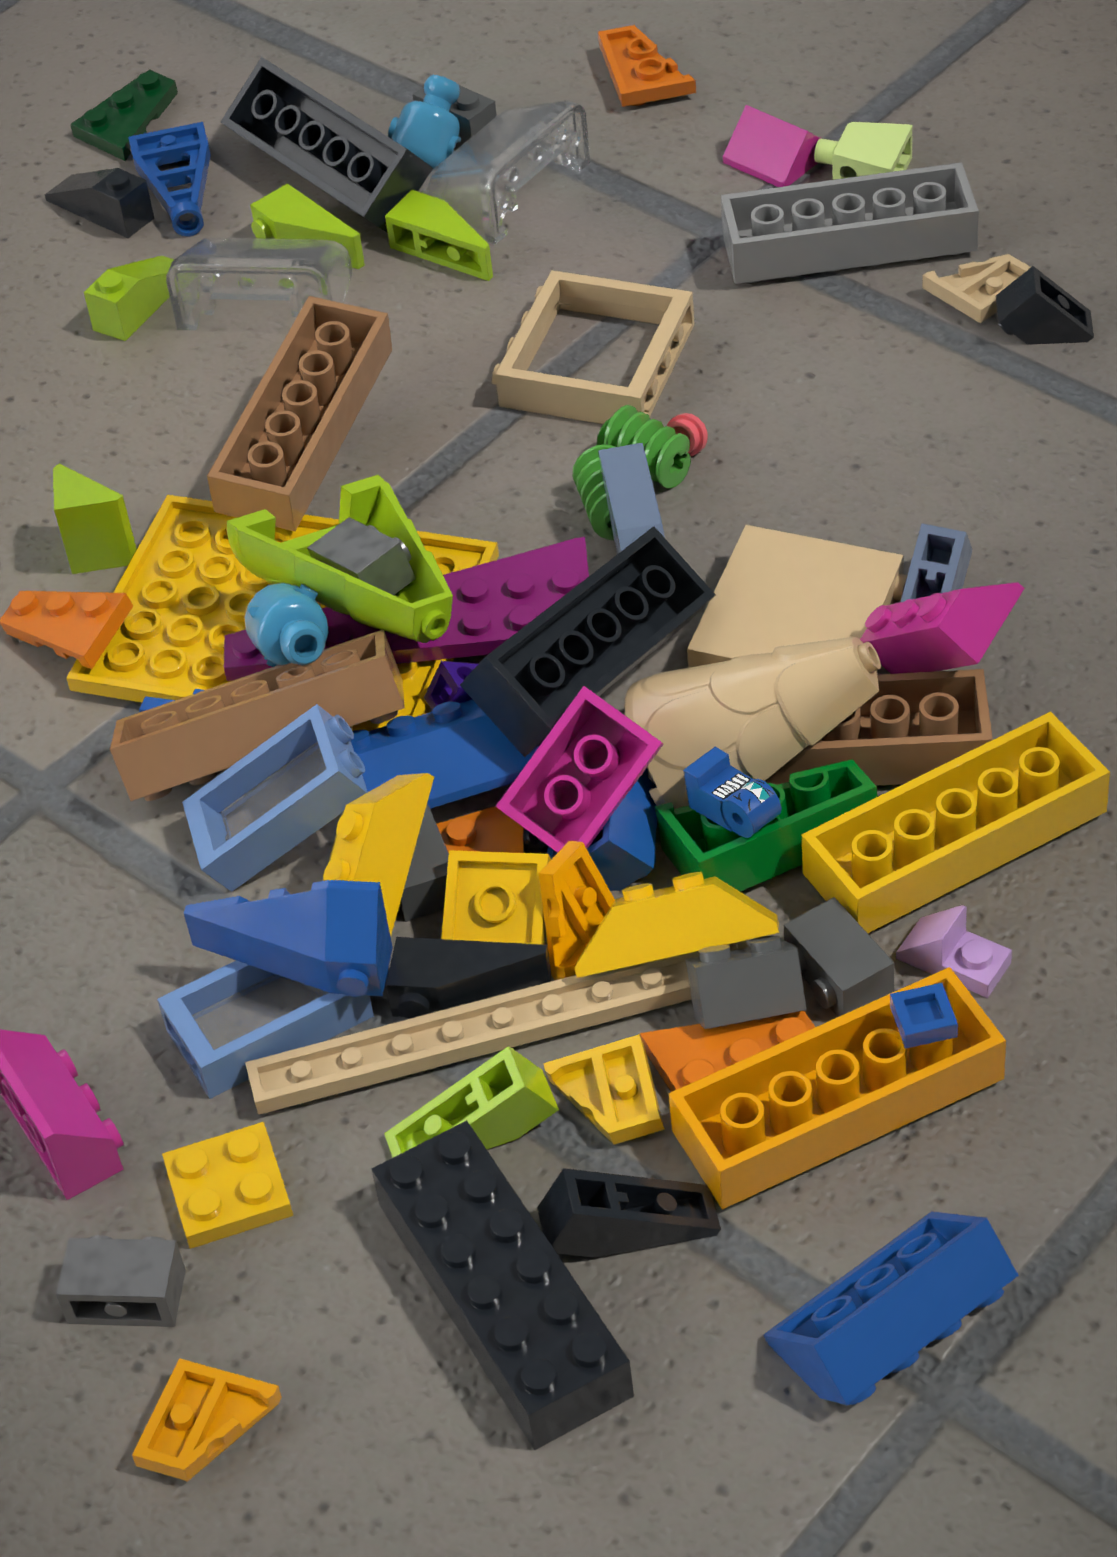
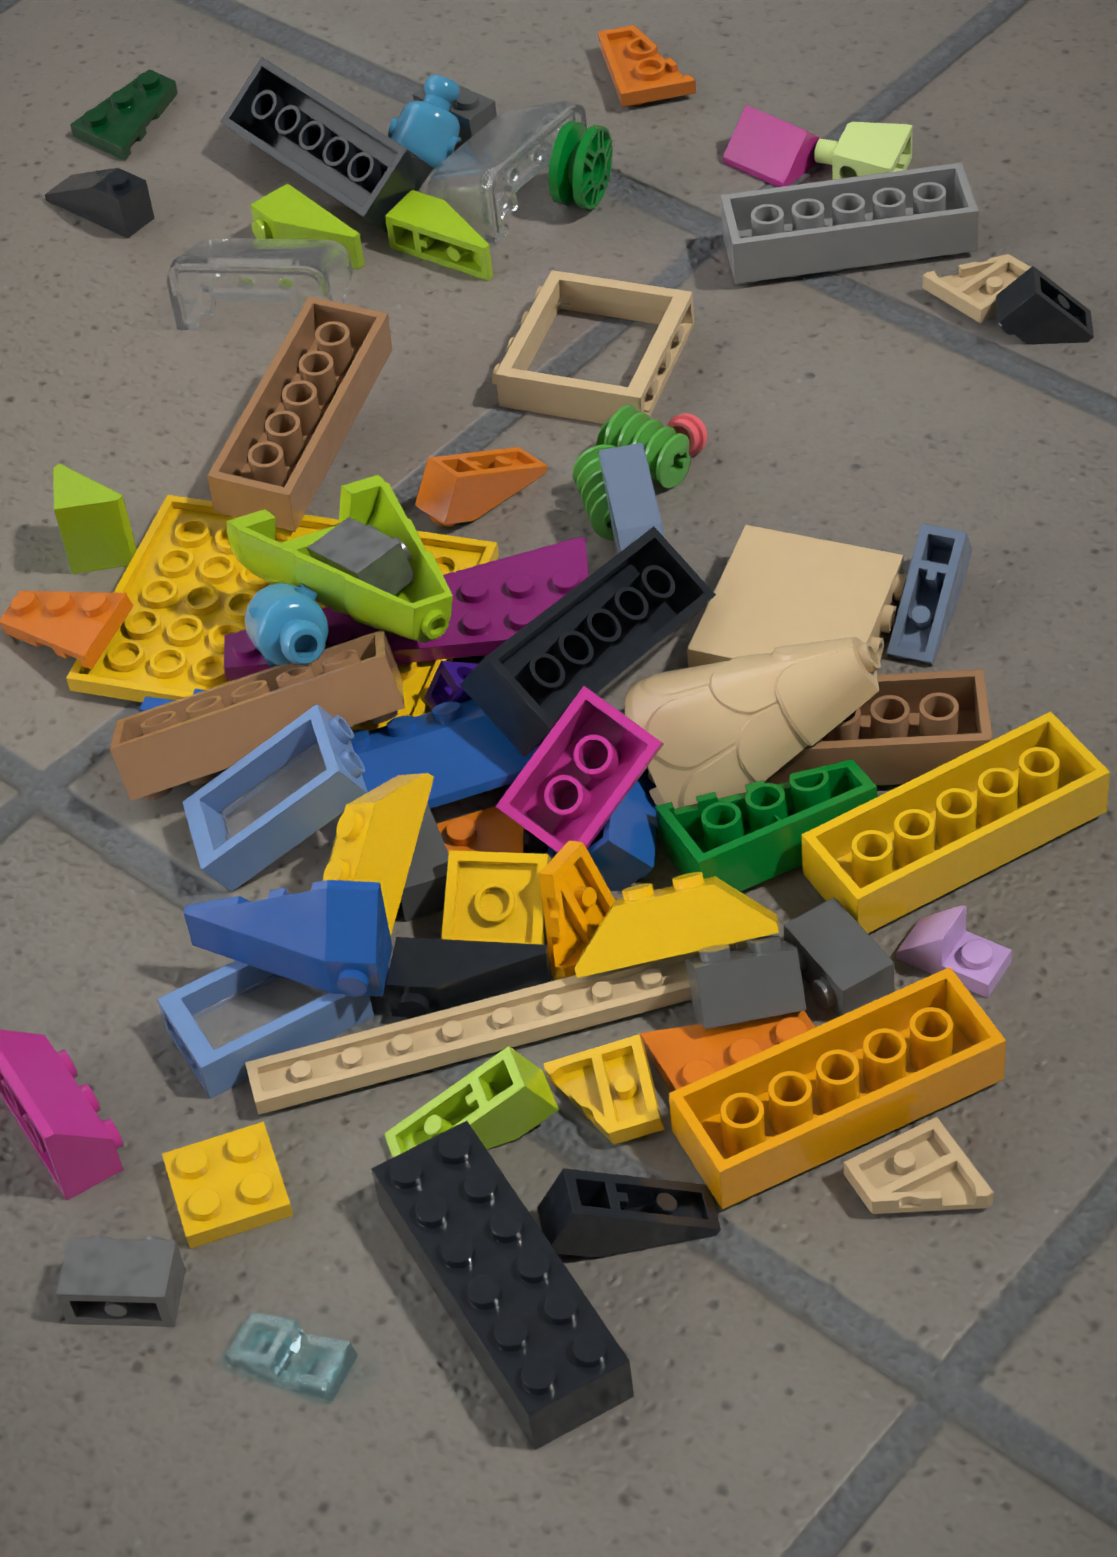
lime slope [84,255,195,341] -> none
blue plate [128,122,211,237] -> none
light orange wing [132,1358,282,1481] -> none
blue leg [683,746,782,838] -> none
blue slope [763,1211,1019,1405] -> none
dark pink slope [860,582,1025,674] -> none
blue plate [890,983,958,1049] -> none
none -> clear light blue slope [225,1312,358,1401]
none -> orange slope [415,447,548,527]
none -> green wheel [548,120,613,210]
none -> tan wing [844,1117,994,1214]

